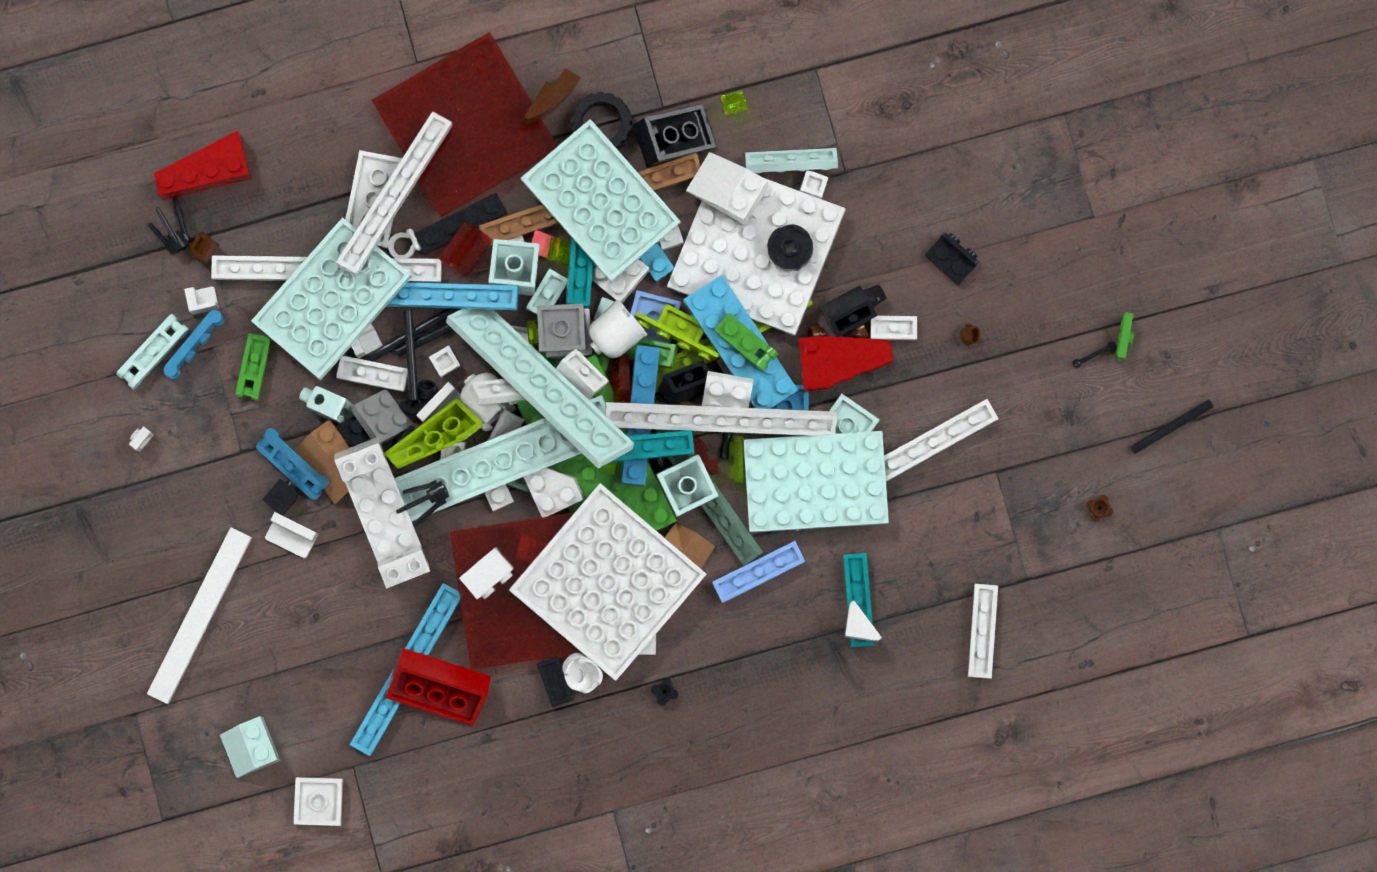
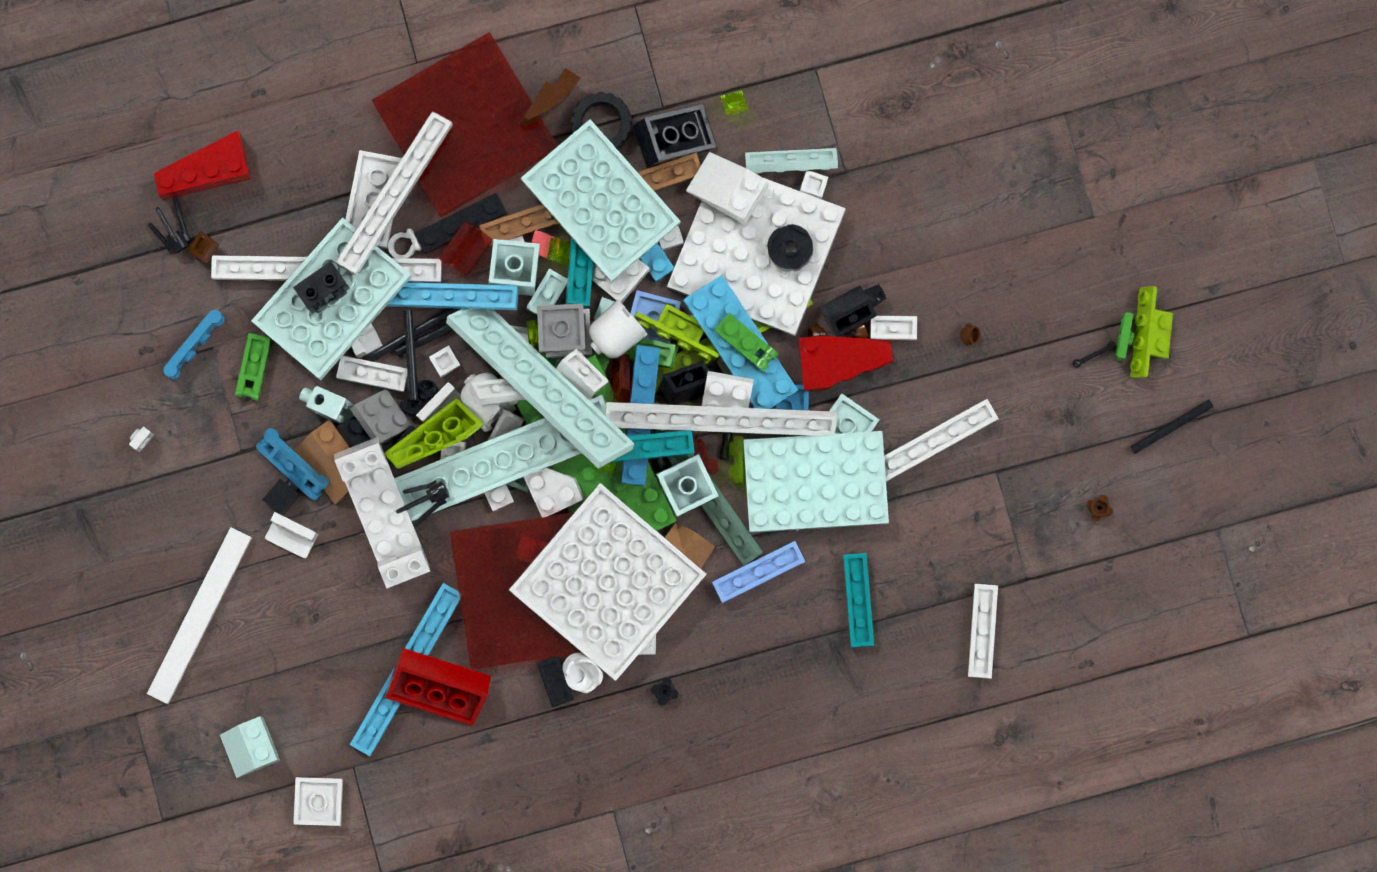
light aqua plate [116,314,190,390] -> none
white panel [184,287,219,315] -> none
white brick [459,547,514,599] -> none
white slope [845,600,882,642] -> none
black bracket [925,232,979,285] -> none
none -> black brick [293,261,350,314]
none -> lime bracket [1130,286,1173,378]

